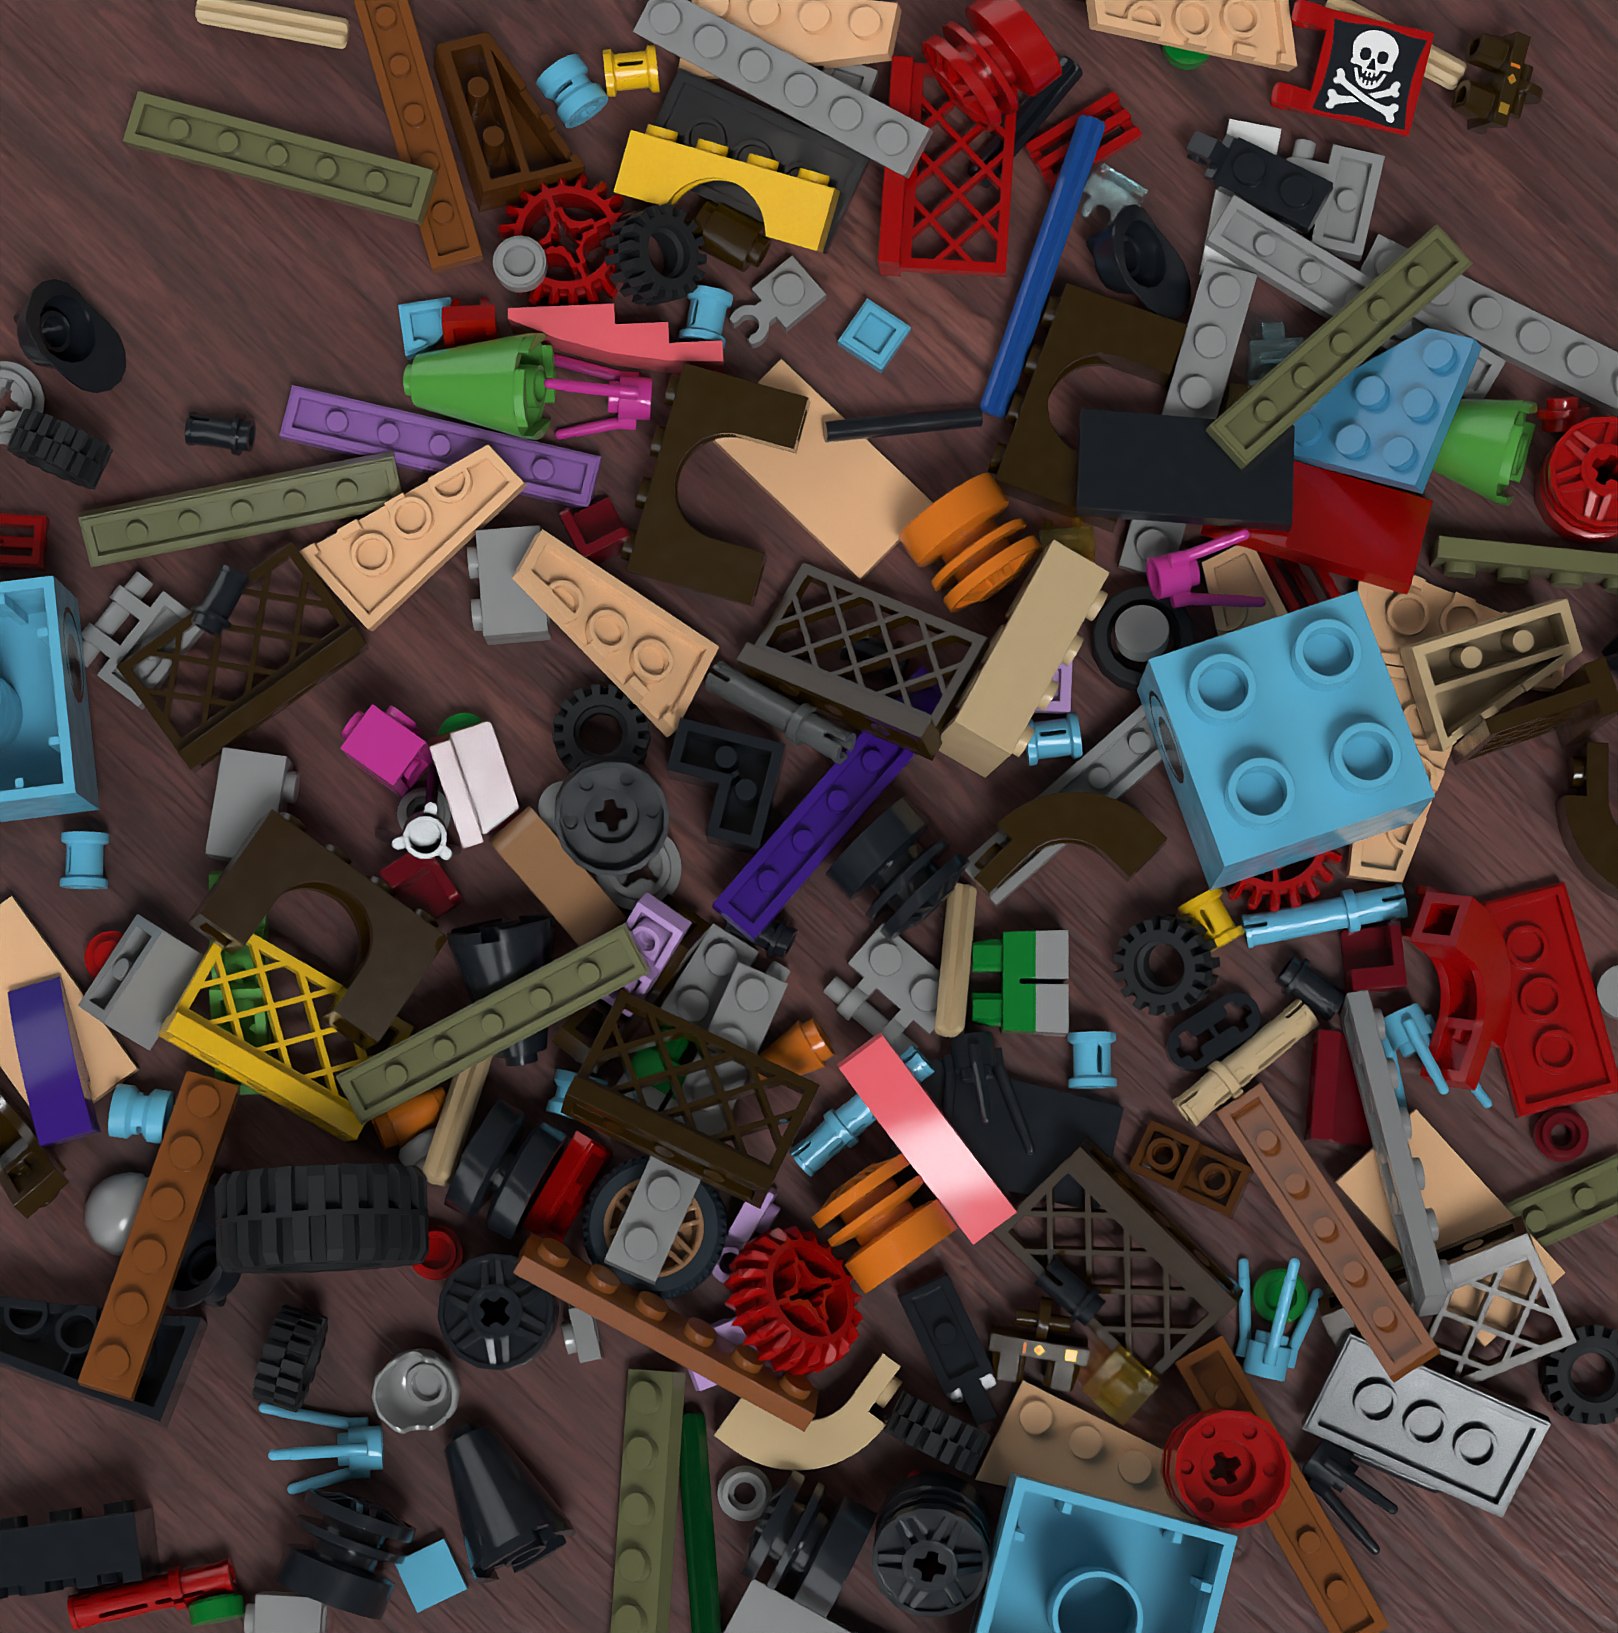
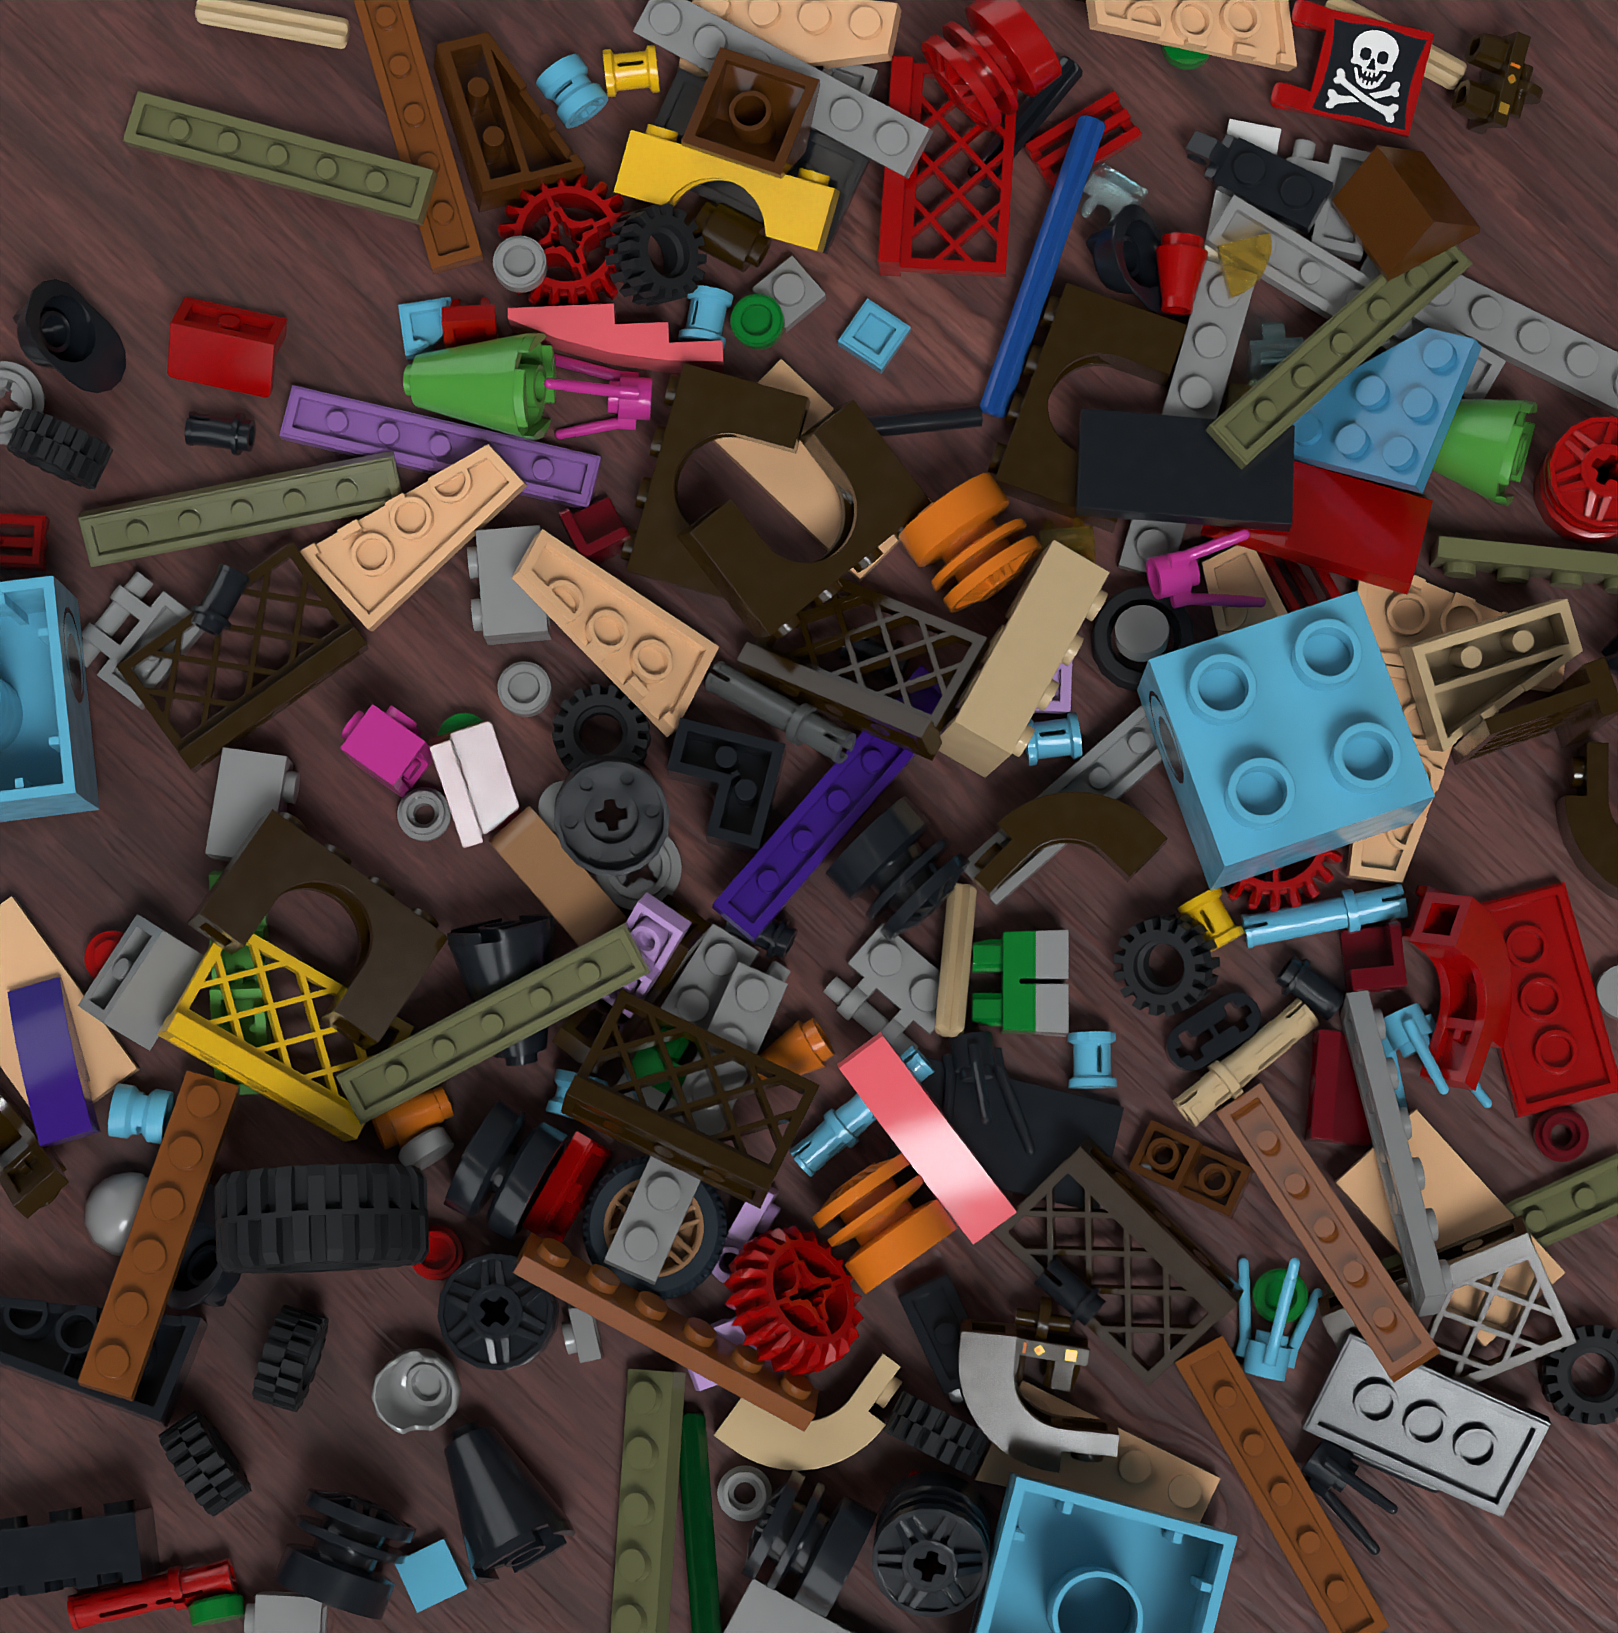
medium azure bush [60,831,110,890] -> none
medium azure plant [258,1402,384,1494] -> none
plant [375,764,461,860] -> none
dark red panel [379,852,465,920] -> none
tan axle [422,1056,493,1187] -> none
clear yellow tile [1081,1345,1161,1426] -> none
red wheel [1160,1408,1292,1529] -> none
red plate [1536,396,1590,432] -> none
none -> black tyre [158,1409,252,1517]
none -> red panel [167,297,288,398]
none -> light grey tile [497,662,552,717]
none -> dark brown arch [677,400,931,639]
none -> reddish brown slope [681,47,820,179]
none -> green tile [731,294,785,350]
none -> arch [958,1318,1119,1473]
none -> red cone [1155,232,1209,315]
none -> clear yellow tile [1216,233,1272,300]
none -> reddish brown slope [1332,145,1480,282]

